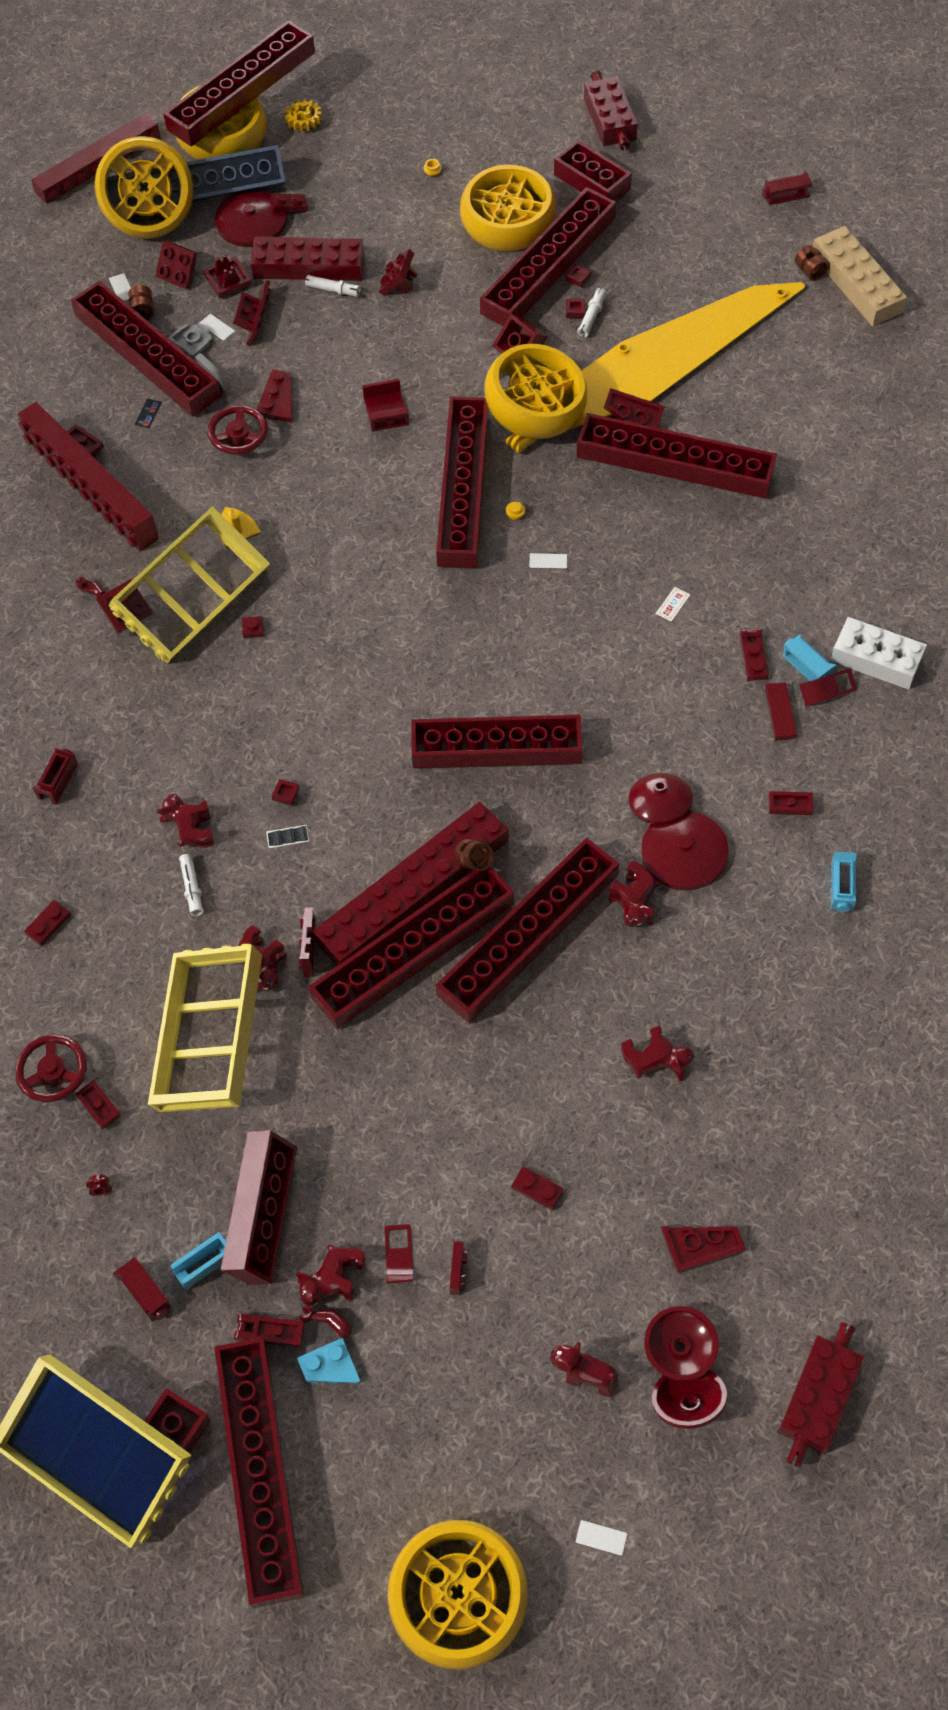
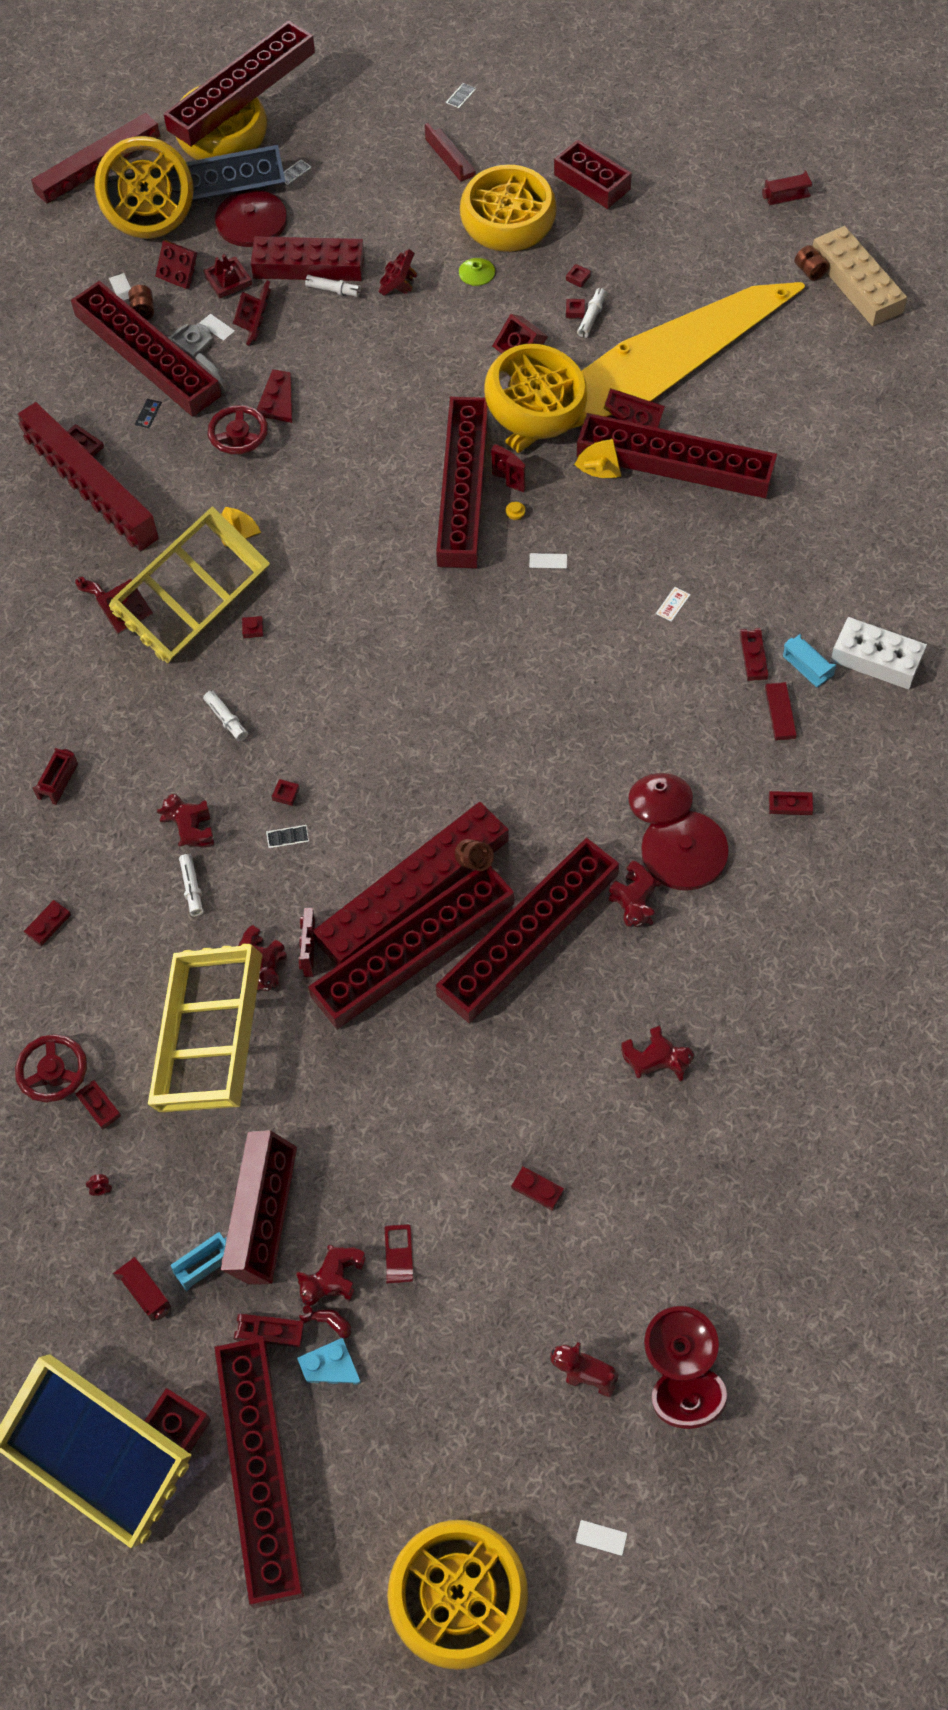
dark red plate [269,193,309,212] -> none
yellow gear [284,99,322,132] -> none
dark red panel [362,378,409,432] -> none
dark red brick [411,714,582,768] -> none
yellow plate [424,159,441,176] -> none
dark red plate [449,1241,468,1295] -> none
dark red brick [480,187,616,326] -> none
dark red brick [584,70,638,151] -> none
dark red wing [661,1226,746,1273] -> none
dark red brick [778,1322,864,1468] -> none
dark red piece [799,669,857,706] -> none
medium azure window [831,851,857,912] -> none
none -> white pin [203,691,248,742]
none -> sticker [284,160,311,185]
none -> dark red panel [425,123,476,182]
none -> sticker [446,83,476,108]
none -> lime dish [459,258,495,286]
none -> dark red slope [491,444,525,493]
none -> yellow shield [574,439,621,478]

